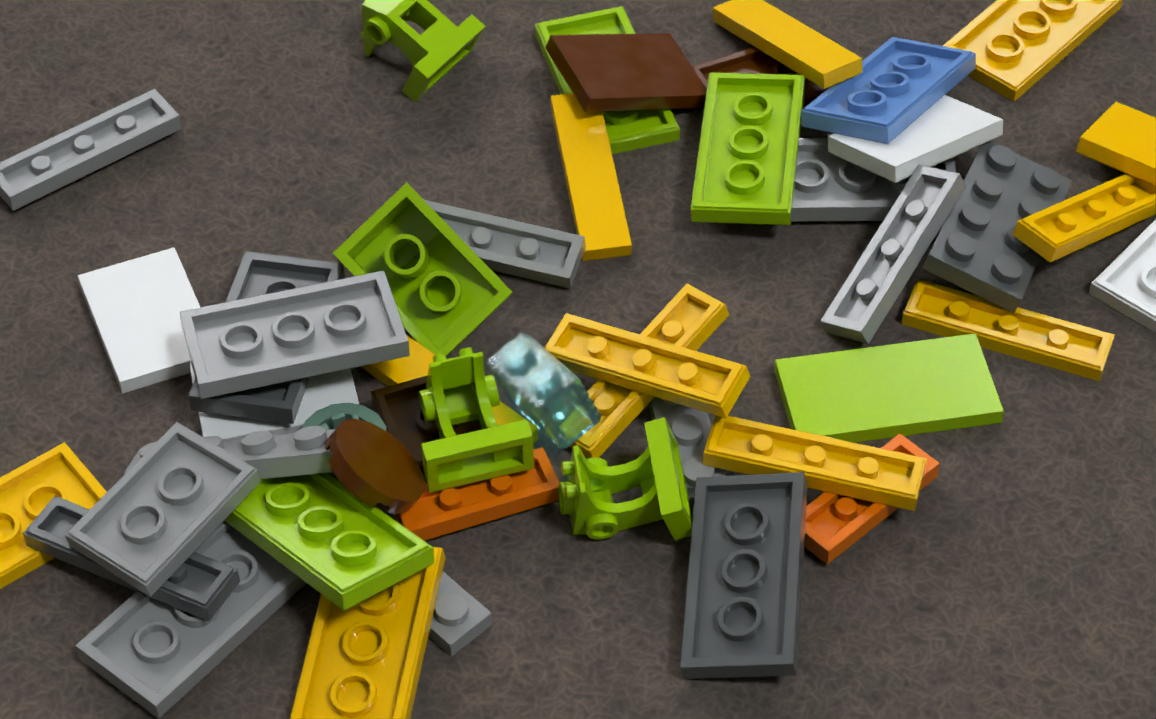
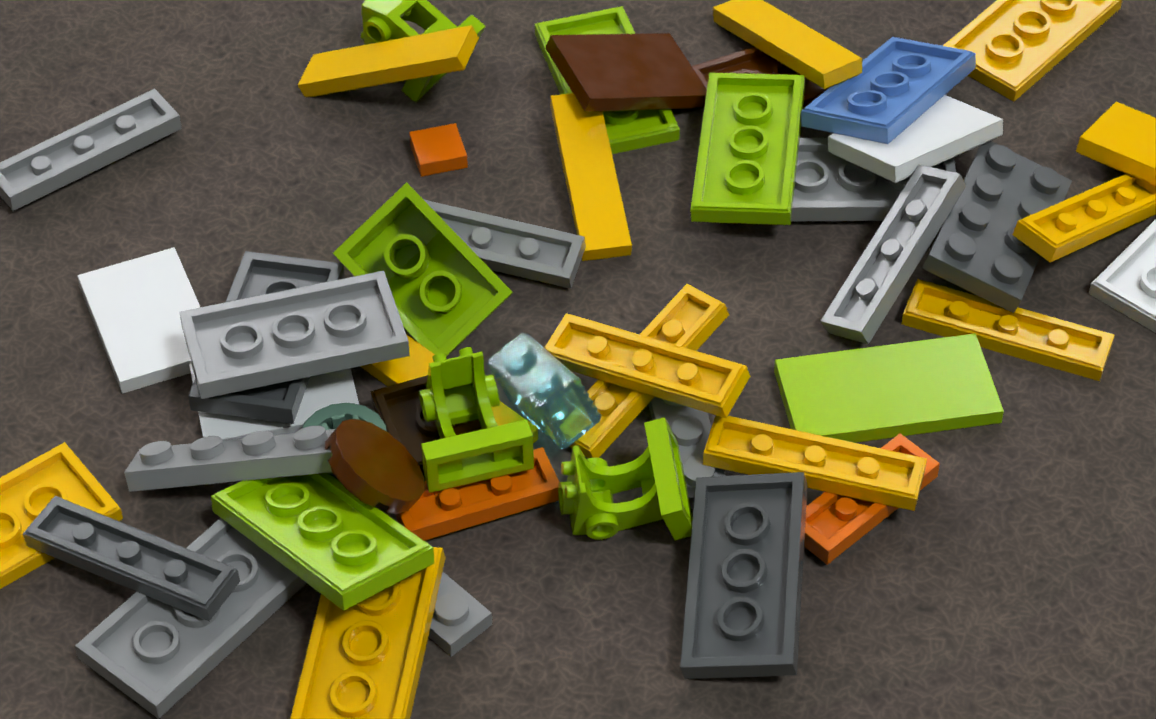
light grey tile [65,422,261,597] -> none
none -> yellow tile [298,25,479,97]
none -> orange tile [409,123,468,177]

